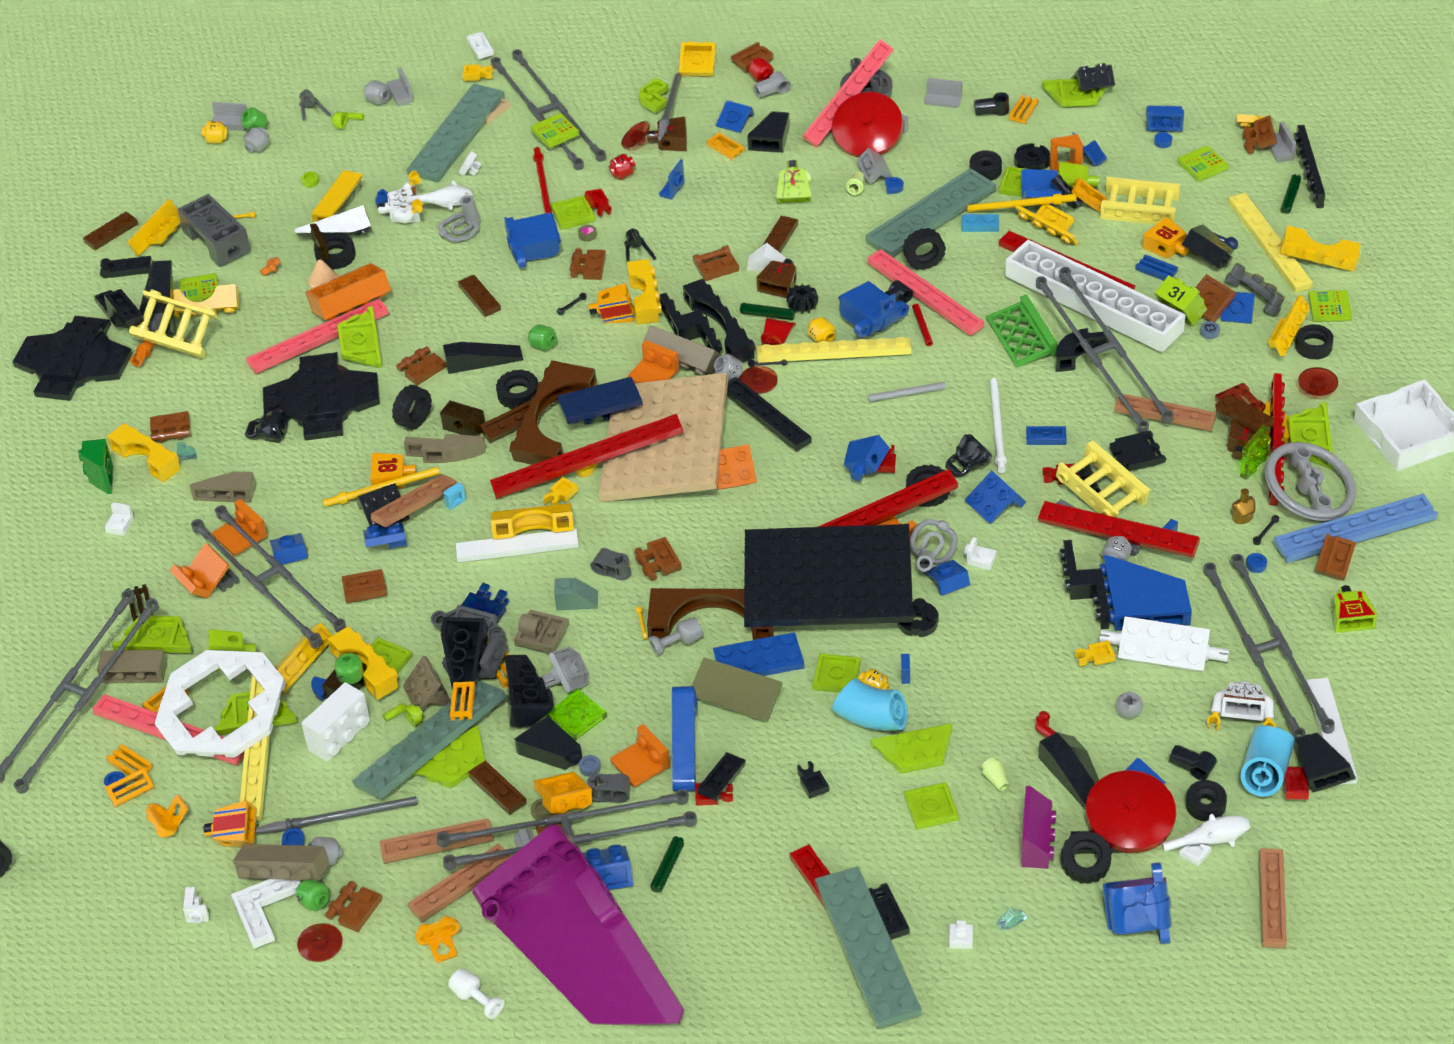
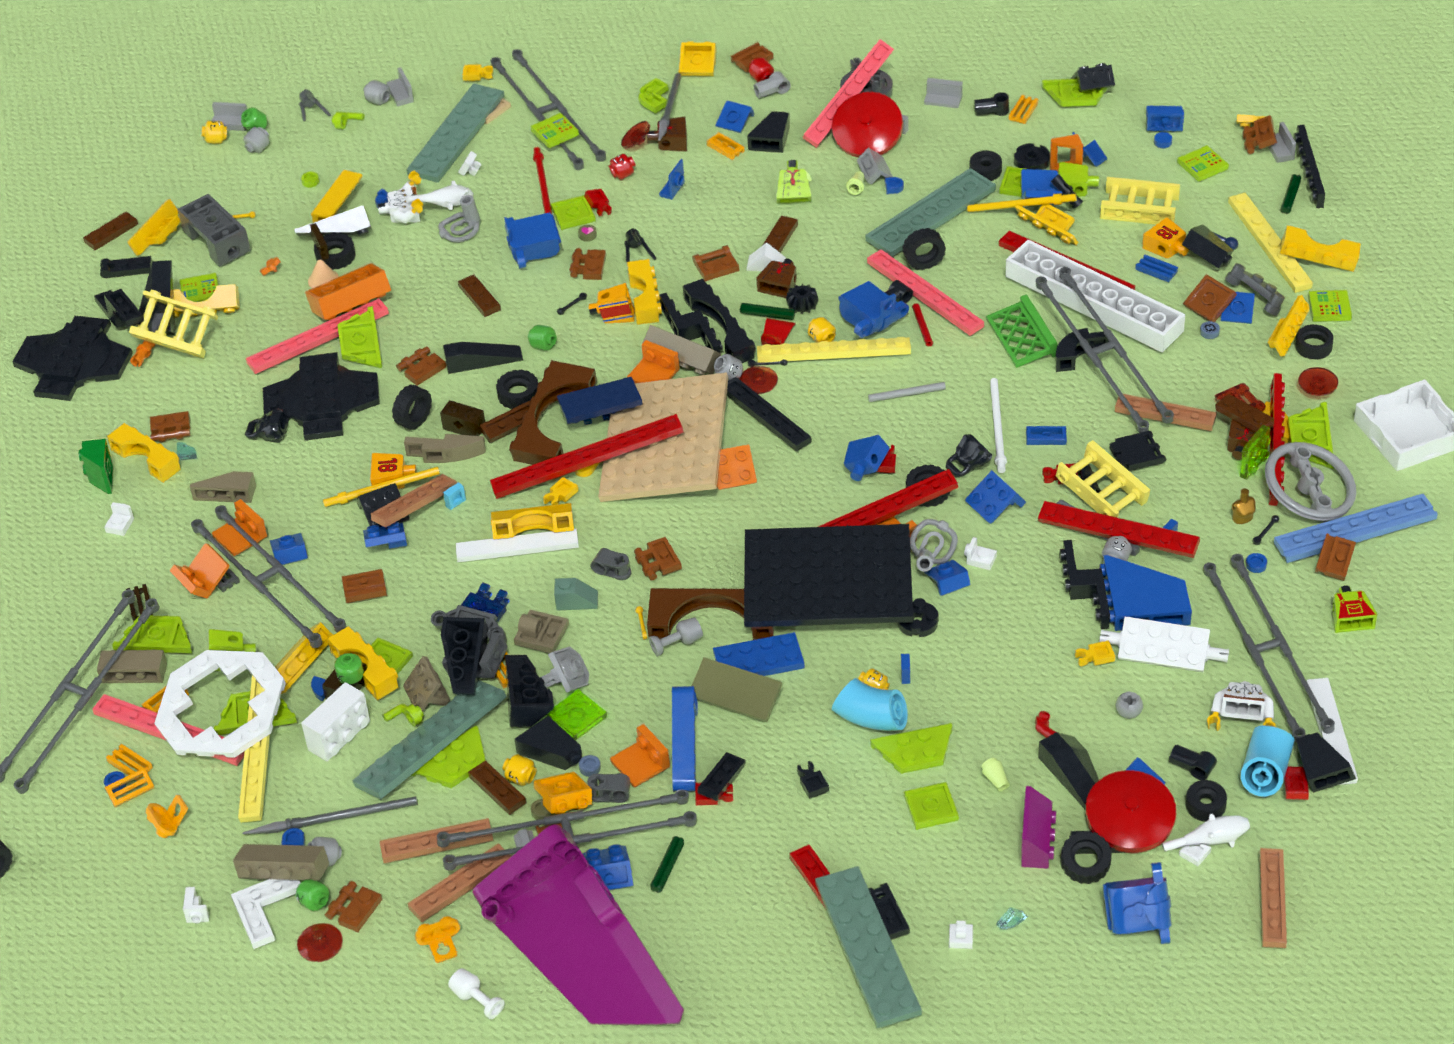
light orange torso [203,800,256,847] -> none
light orange tile [450,681,476,720] -> none
white plate [466,32,494,59] -> none
lime tile [812,653,862,693] -> none
dark azure plate [962,214,999,232] -> none
light orange tile [1071,178,1107,213] -> none
lime brick [1155,275,1207,327] -> none
none -> yellow head [502,754,537,786]

